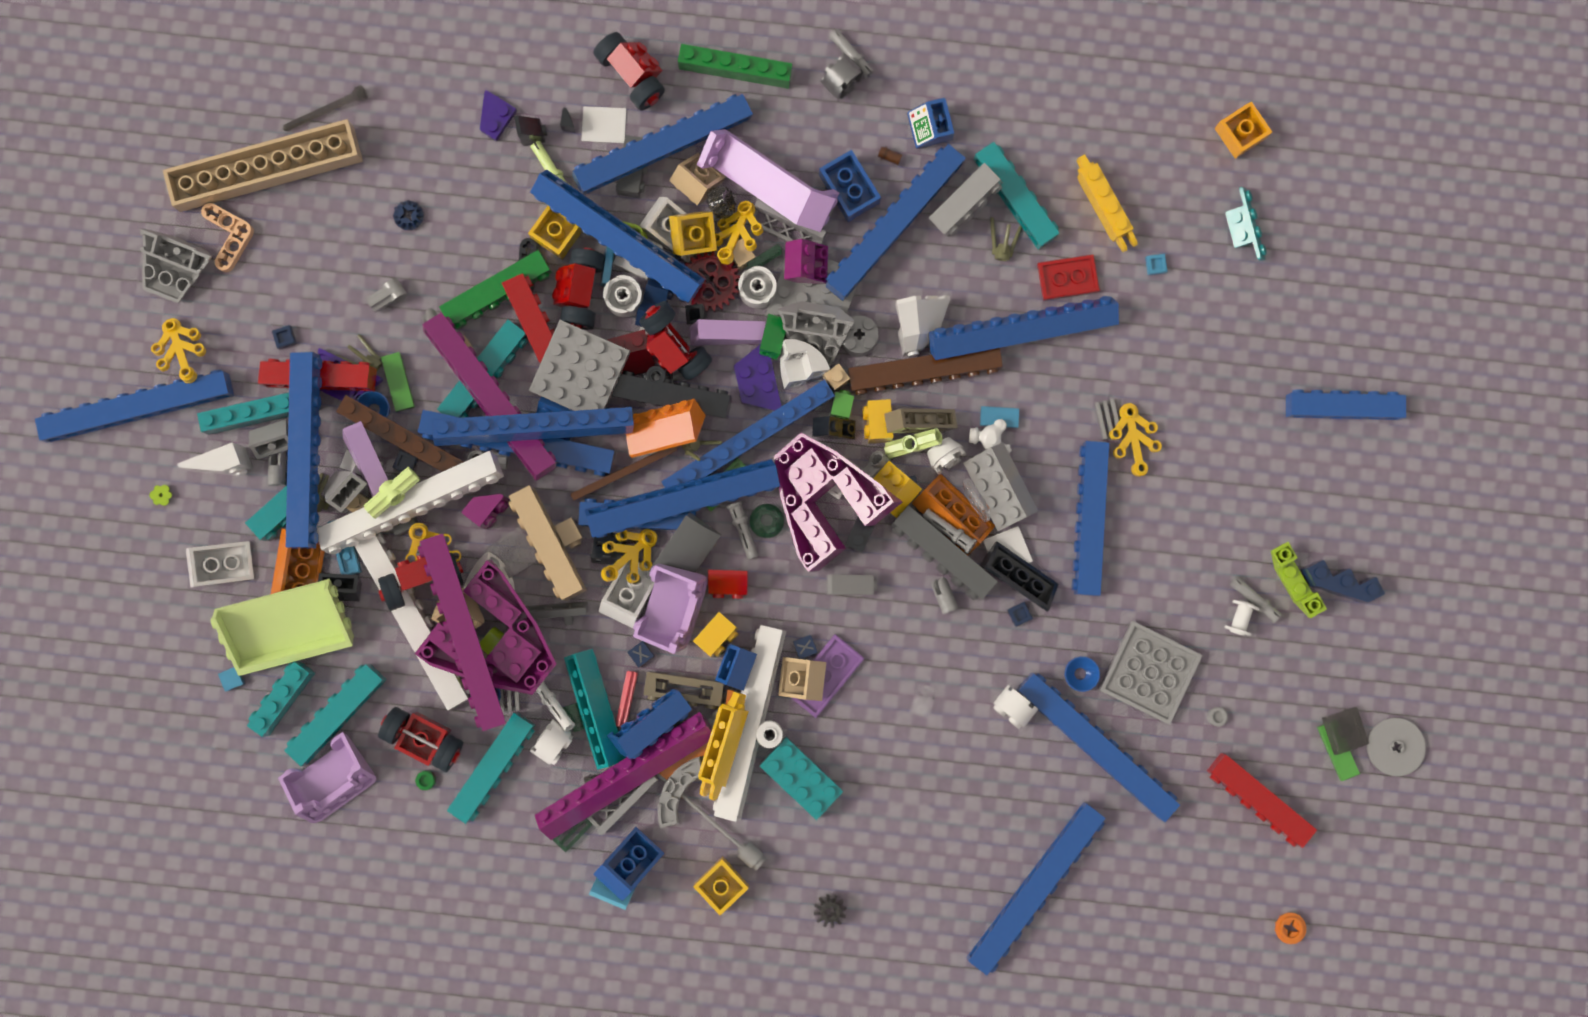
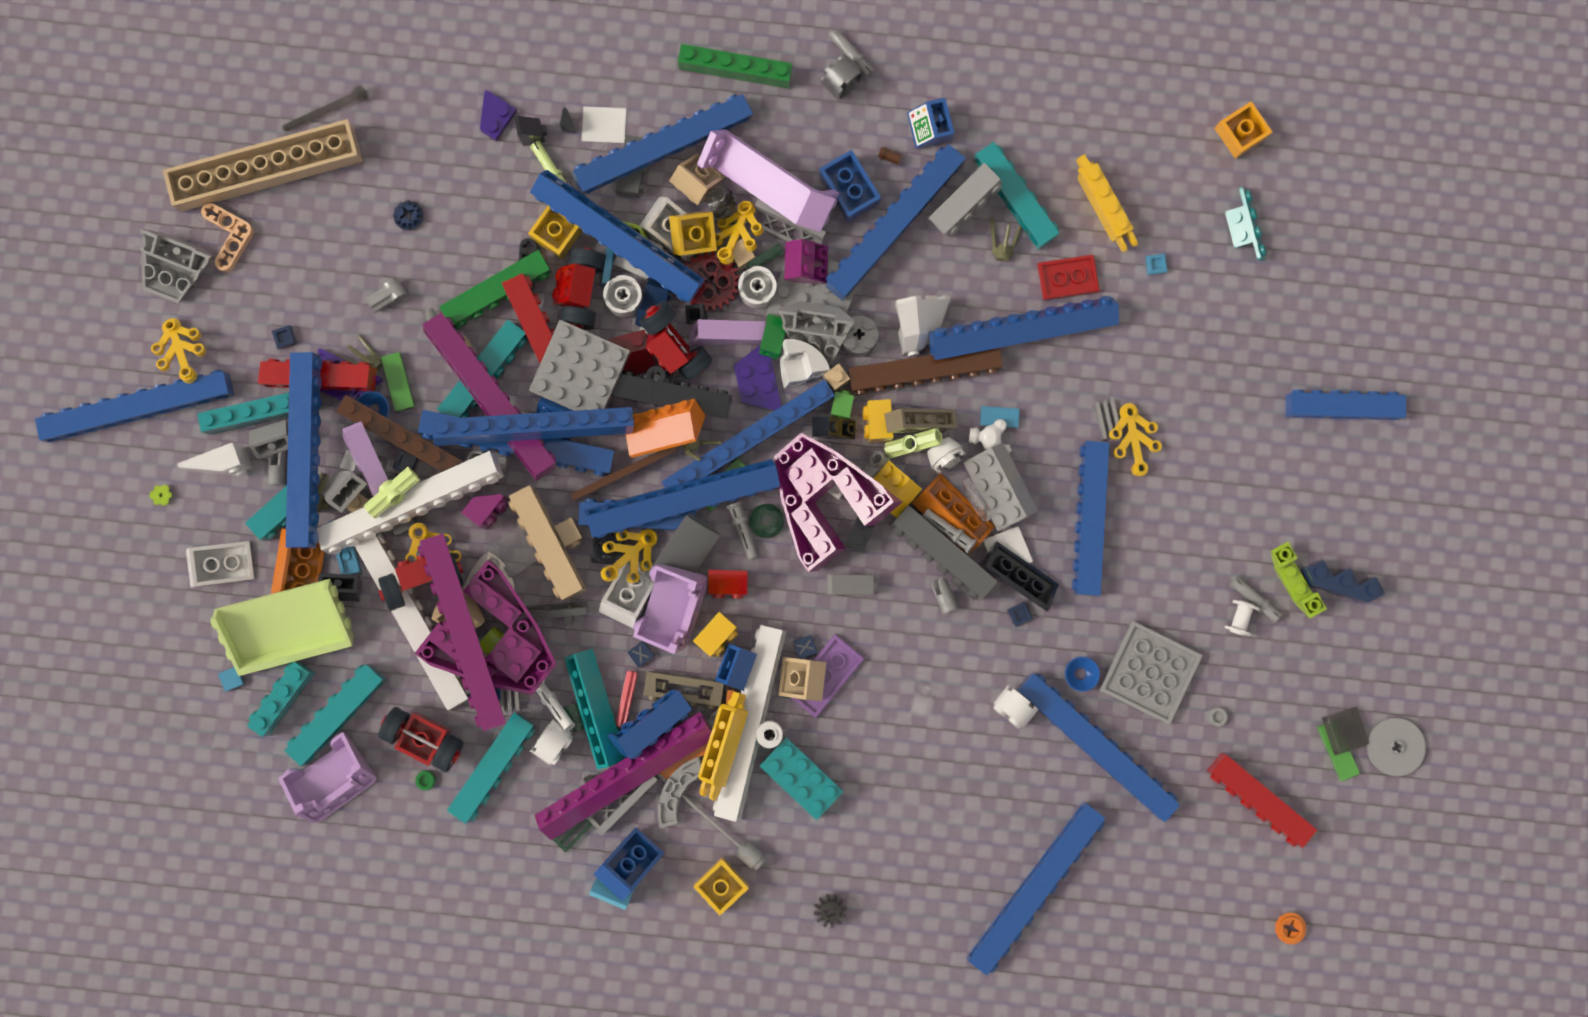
brick [593,32,665,111] -> none

